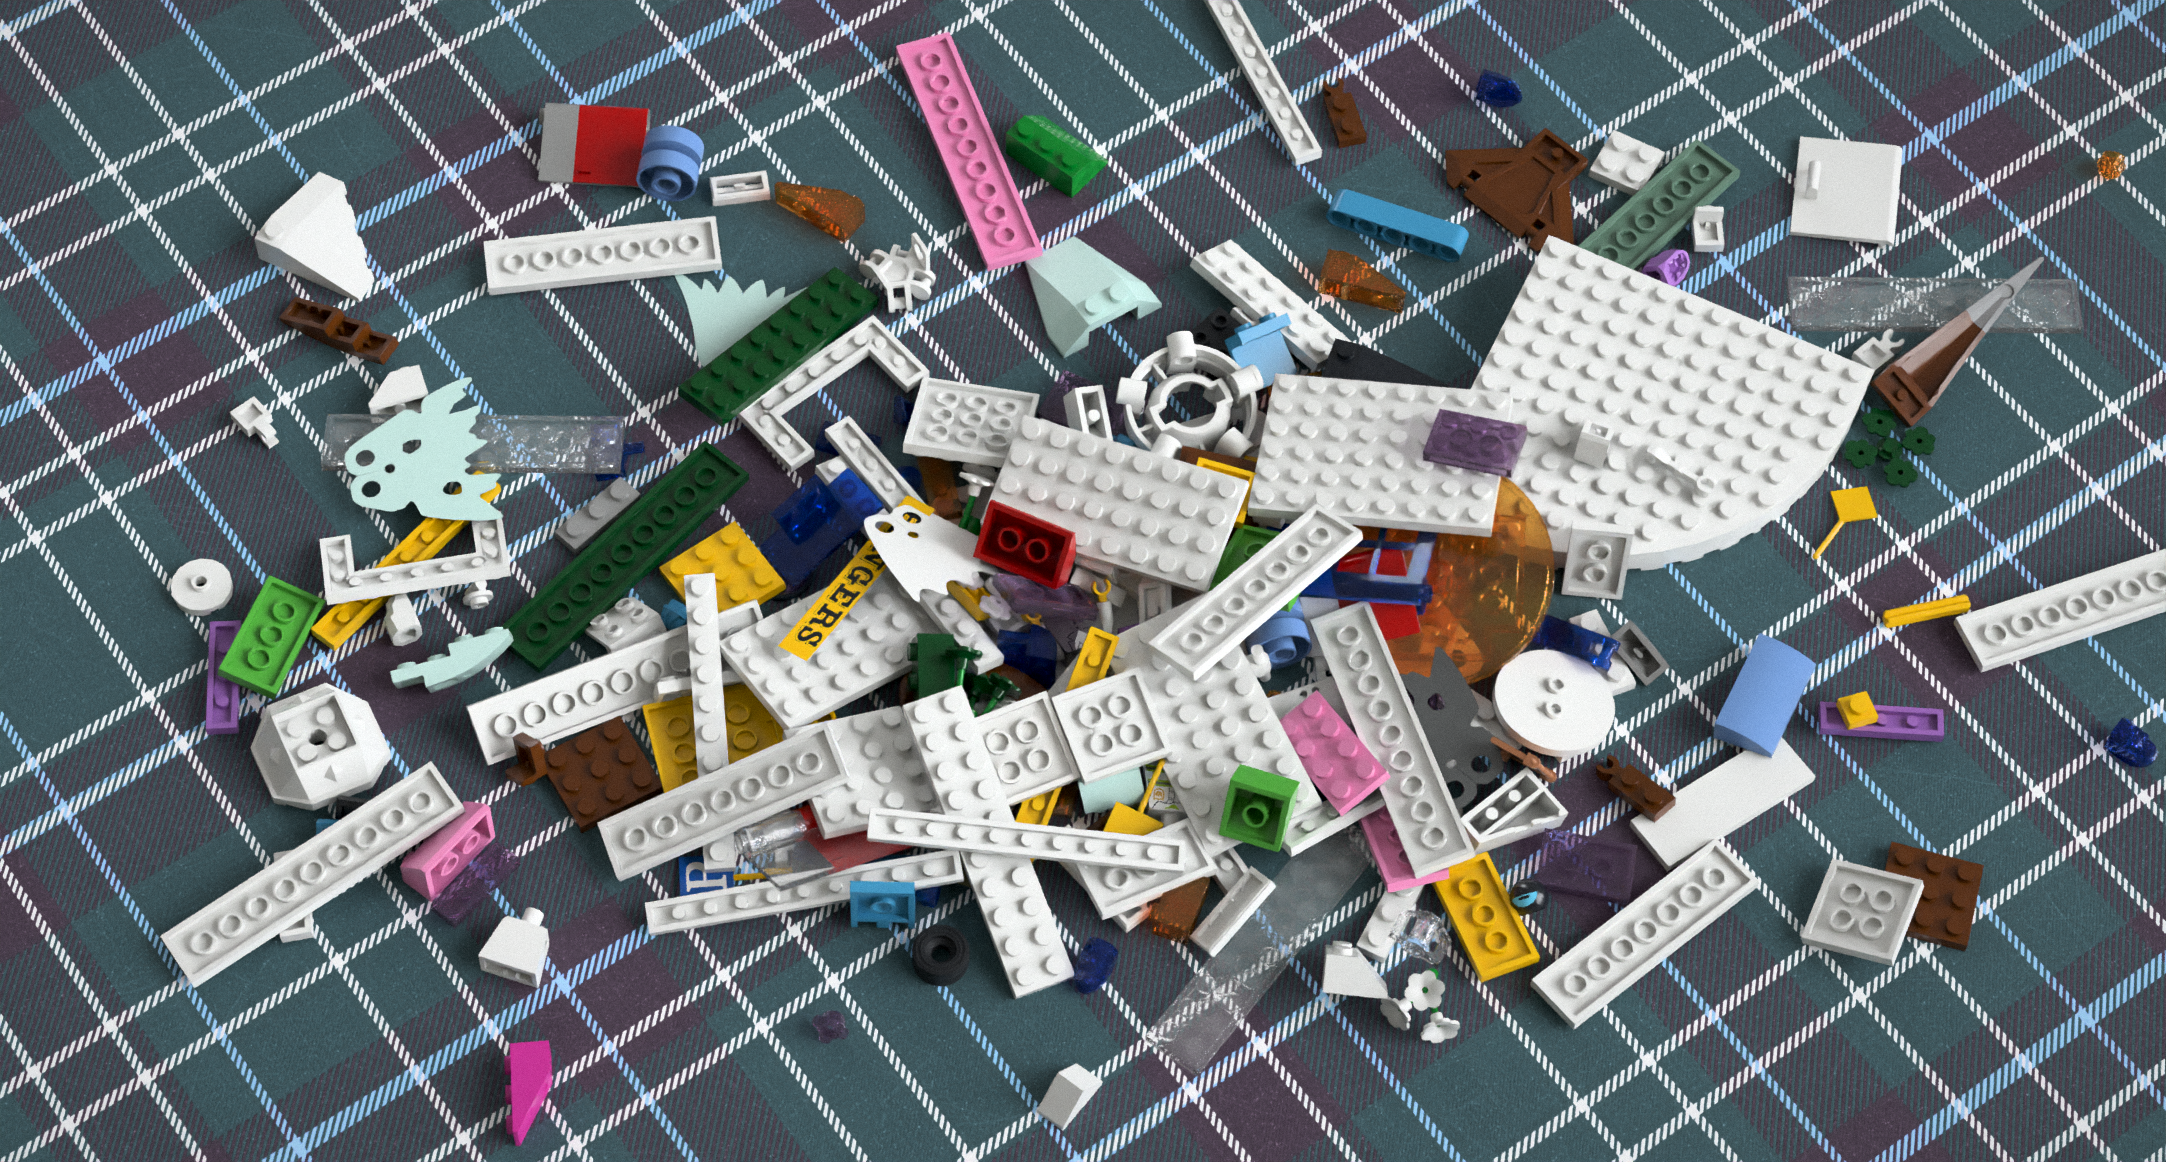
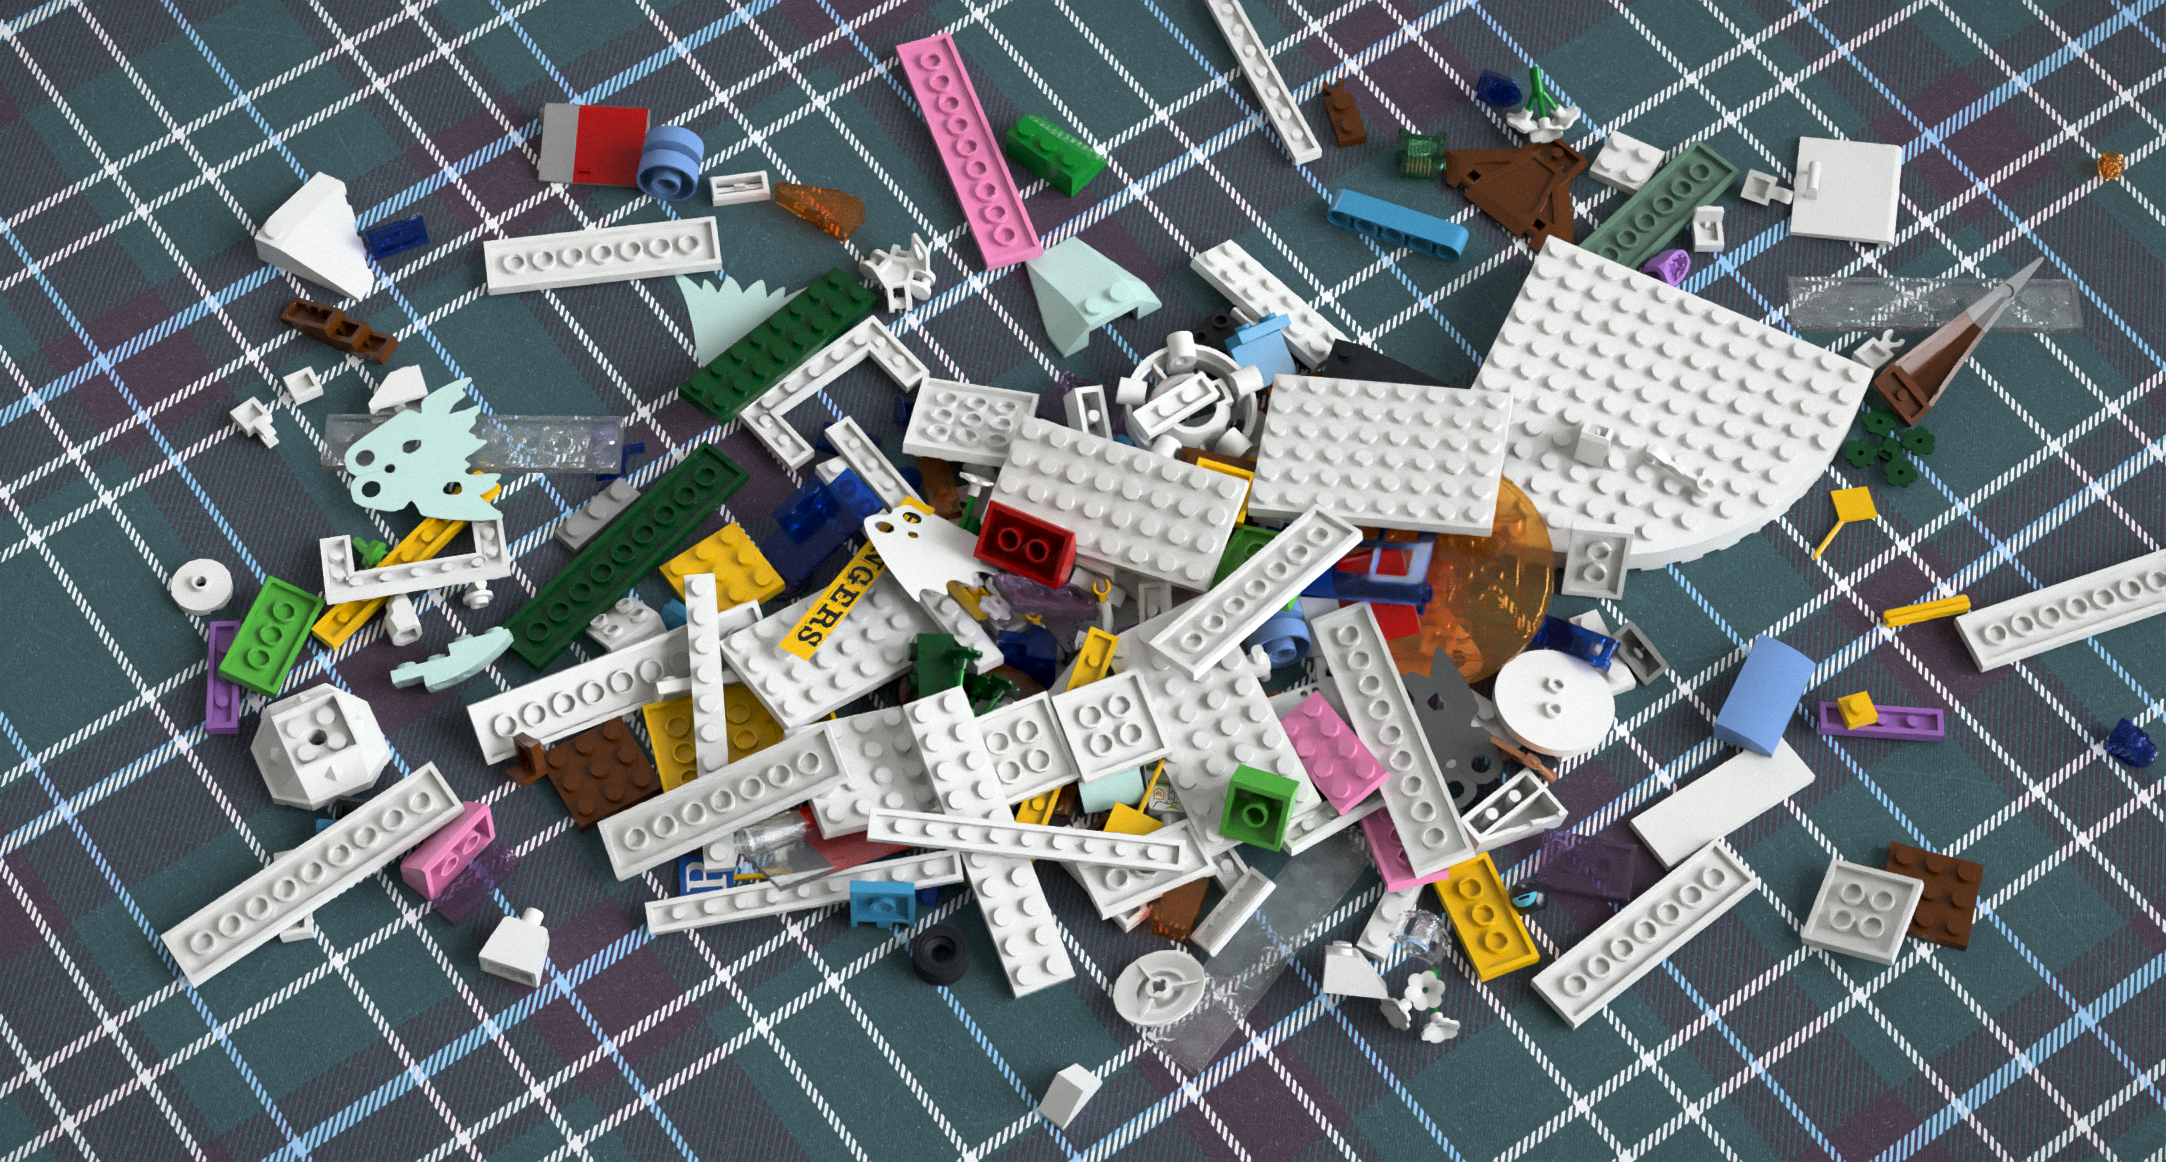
dark pink slope [504,1040,552,1146] -> none
clear purple plate [812,1010,849,1044] -> none
clear blue rock [1073,937,1118,994] -> none
clear orange slope [1318,249,1406,314] -> none
clear purple plate [1423,409,1527,478] -> none
reddish brown plate [1596,755,1676,823] -> none
none -> white plate [283,366,324,406]
none -> bright green plate [352,537,388,569]
none -> clear blue plate [365,213,430,261]
none -> white piece [1113,950,1206,1027]
none -> white plate [1130,371,1220,441]
none -> clear green piece [1394,127,1447,183]
none -> white plant [1506,66,1580,143]
none -> white plate [1740,169,1795,206]

